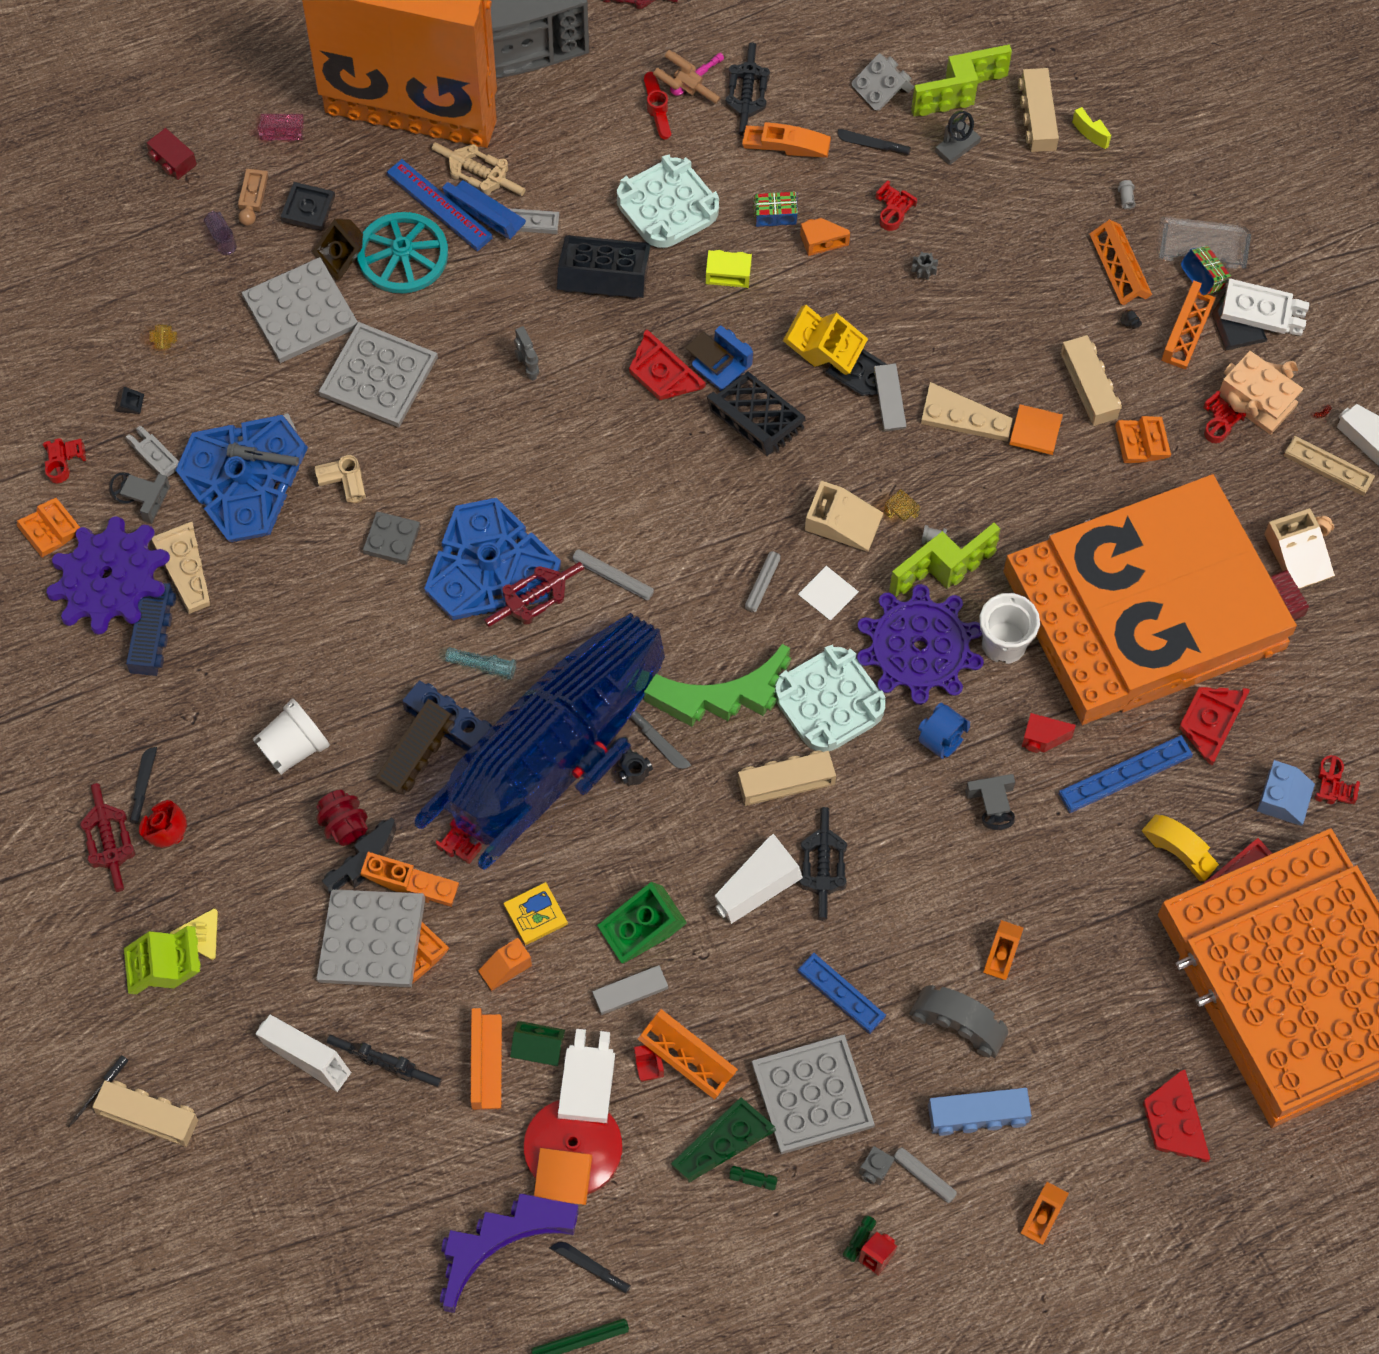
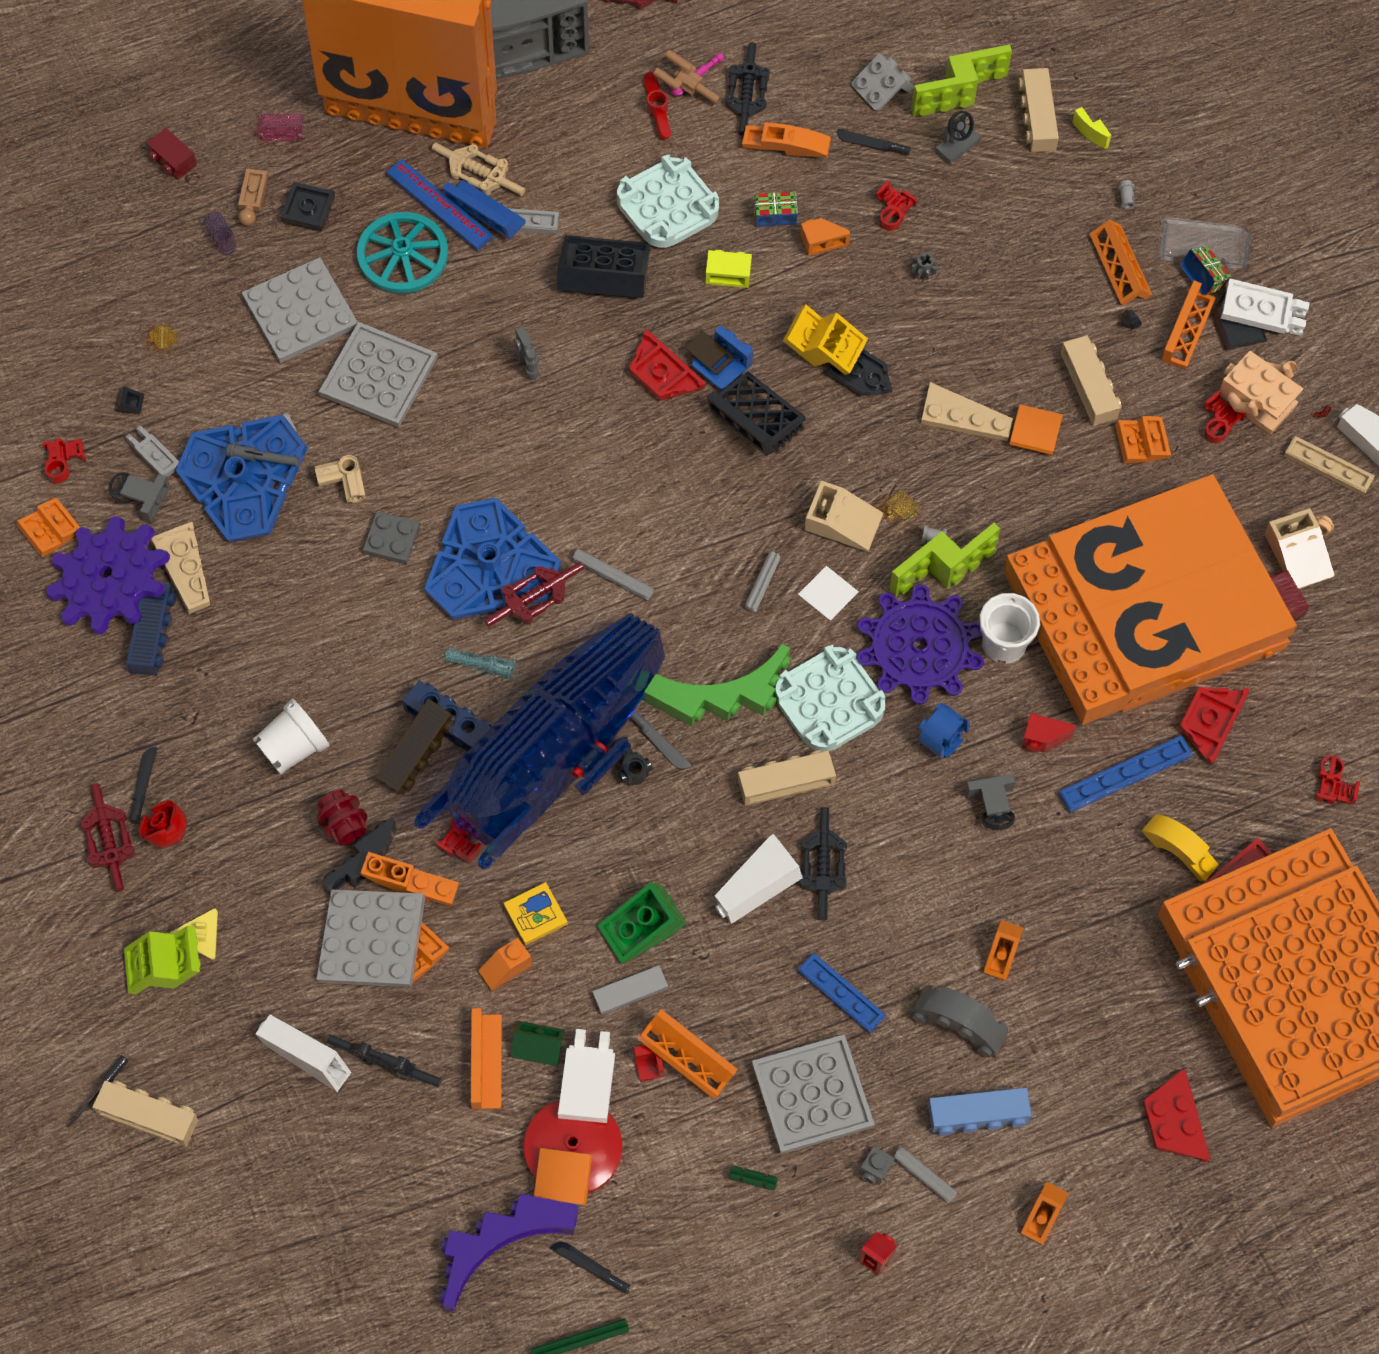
dark brown slope [312,219,363,281] -> none
dark green wing [671,1097,776,1183] -> none
dark green axle [843,1215,876,1262] -> none
light grey tile [874,364,906,432] -> none
medium blue slope [1257,760,1315,826] -> none

